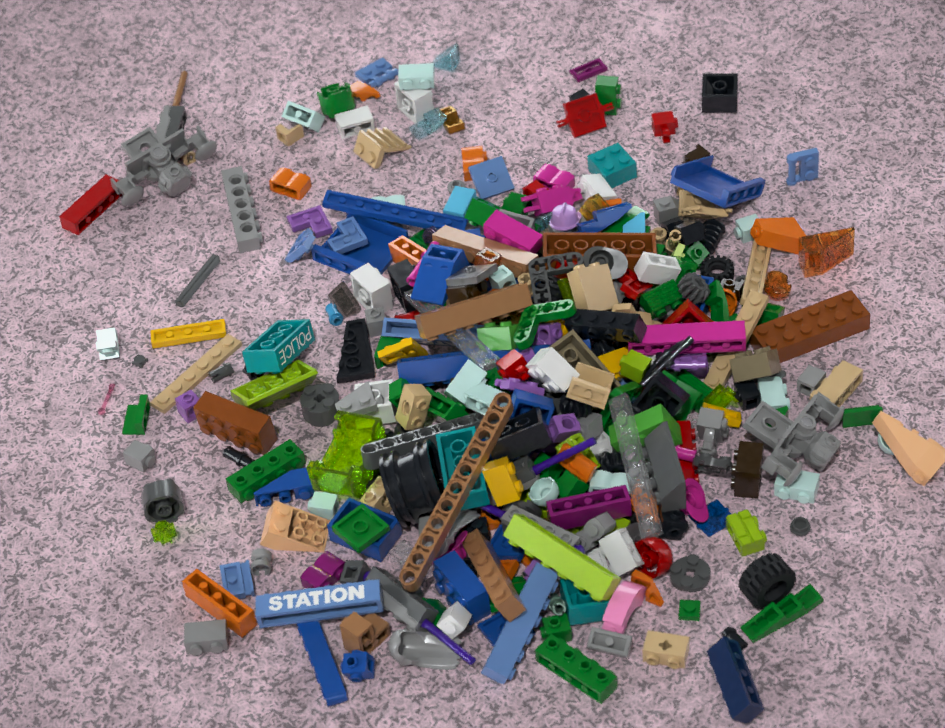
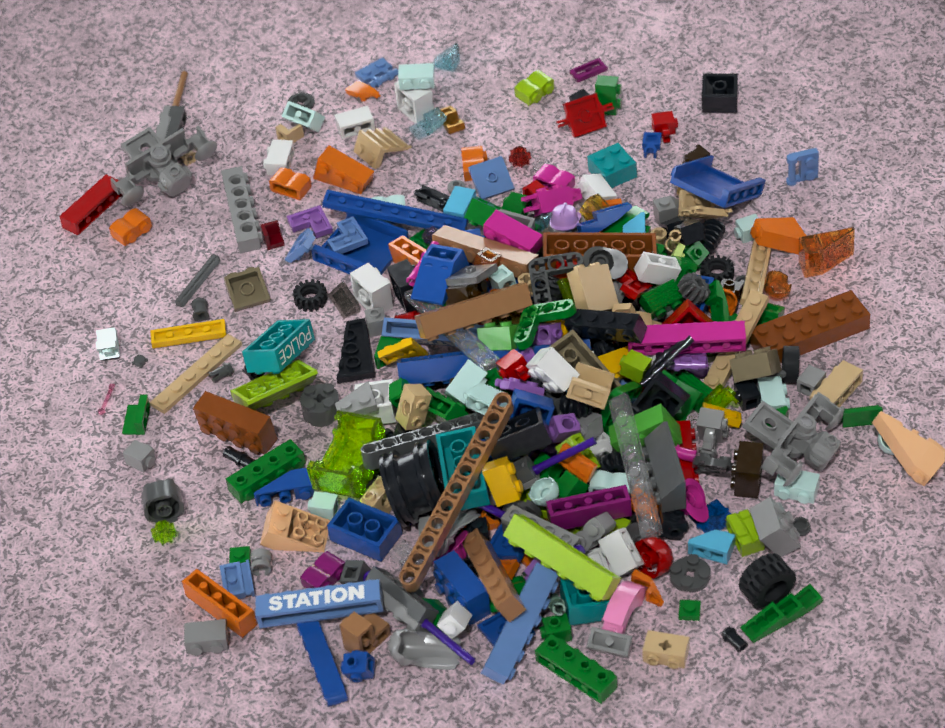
medium lavender brick [175,390,199,423] -> none
green brick [317,82,355,118] -> none
dark azure pin [325,303,343,326] -> none
green plate [331,503,390,553] -> none
dark blue brick [706,636,765,724] -> none
none -> orange brick [109,208,152,246]
none -> dark grey bush [191,298,209,322]
none -> dark tan plate [224,267,271,312]
none -> green plate [229,546,251,564]
none -> dark red panel [260,220,285,250]
none -> white brick [263,139,295,175]
none -> dark grey gear [287,92,315,108]
none -> black tyre [293,279,328,312]
none -> orange wedge [313,145,374,194]
none -> black hinge [414,185,450,212]
none -> clear red gear [509,146,531,168]
none -> lime brick [514,70,554,106]
none -> blue plate [642,132,662,158]
none -> medium azure slope [688,529,735,565]
none -> light grey brick [750,497,801,557]
none -> black tyre [782,346,800,383]

